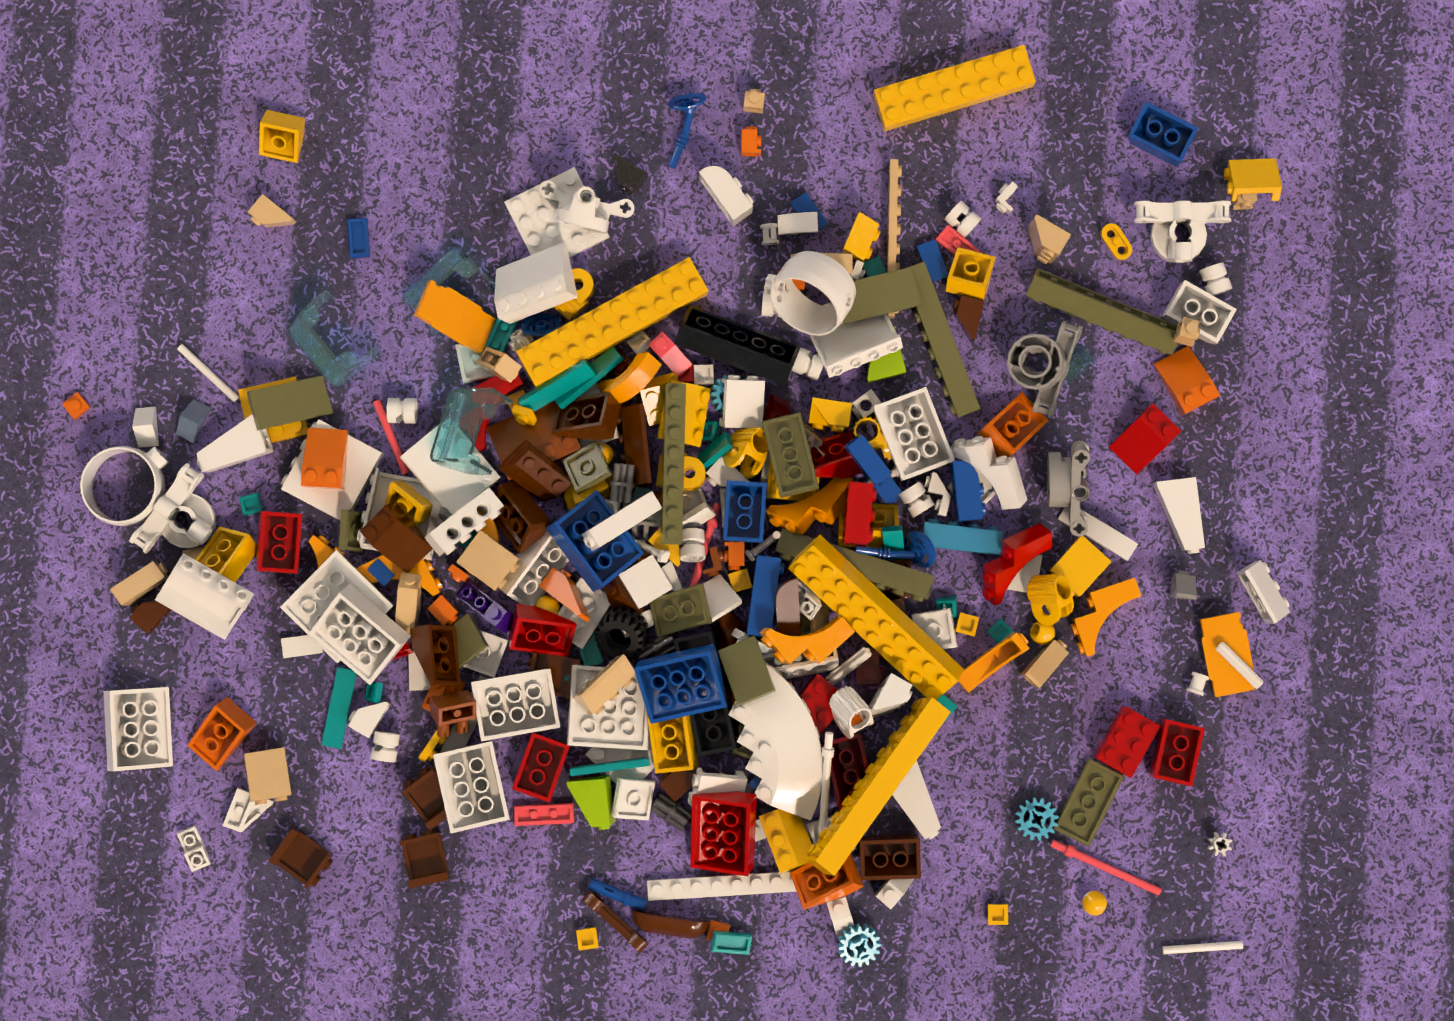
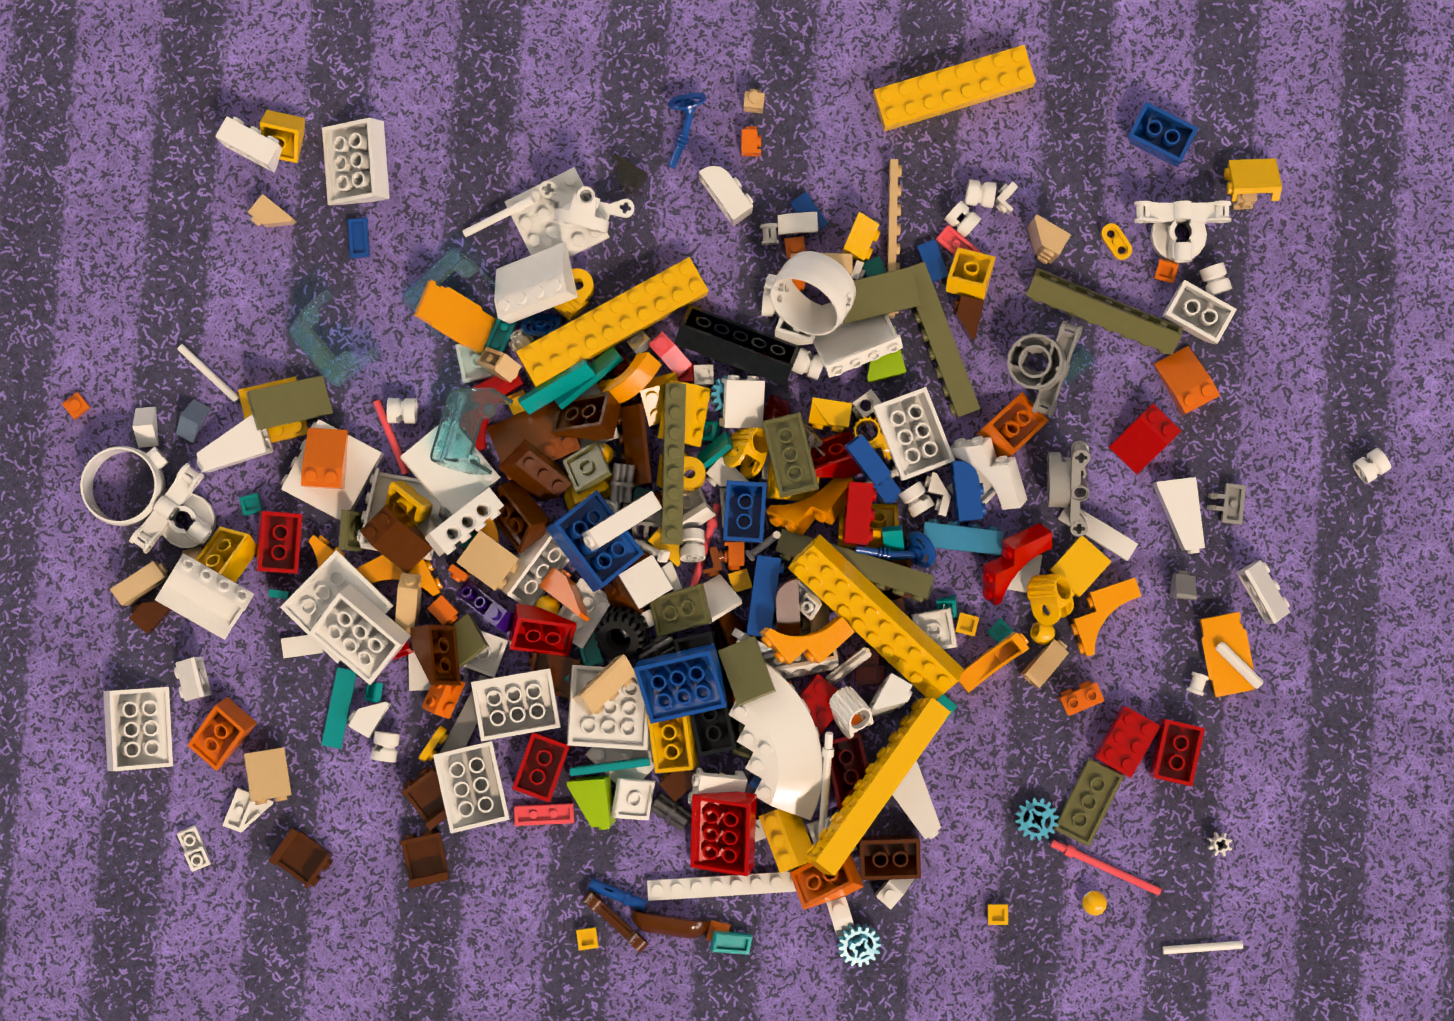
blue sticker [368,559,395,586] -> none
dark orange brick [430,690,476,738] -> none
yellow plate [512,405,537,426] -> none
tan brick [1173,317,1200,347] -> none
none -> white slope [174,657,212,701]
none -> white slope [215,116,282,173]
none -> teal tile [268,589,292,600]
none -> white slope [322,118,390,205]
none -> white bar [463,196,535,237]
none -> white slope [775,317,816,346]
none -> orange plate [784,236,806,259]
none -> white wheel [965,179,996,208]
none -> orange bracket [1057,680,1104,716]
none -> orange plate [1155,258,1179,284]
none -> light grey hinge [1207,483,1246,525]
none -> white wheel [1353,448,1391,484]

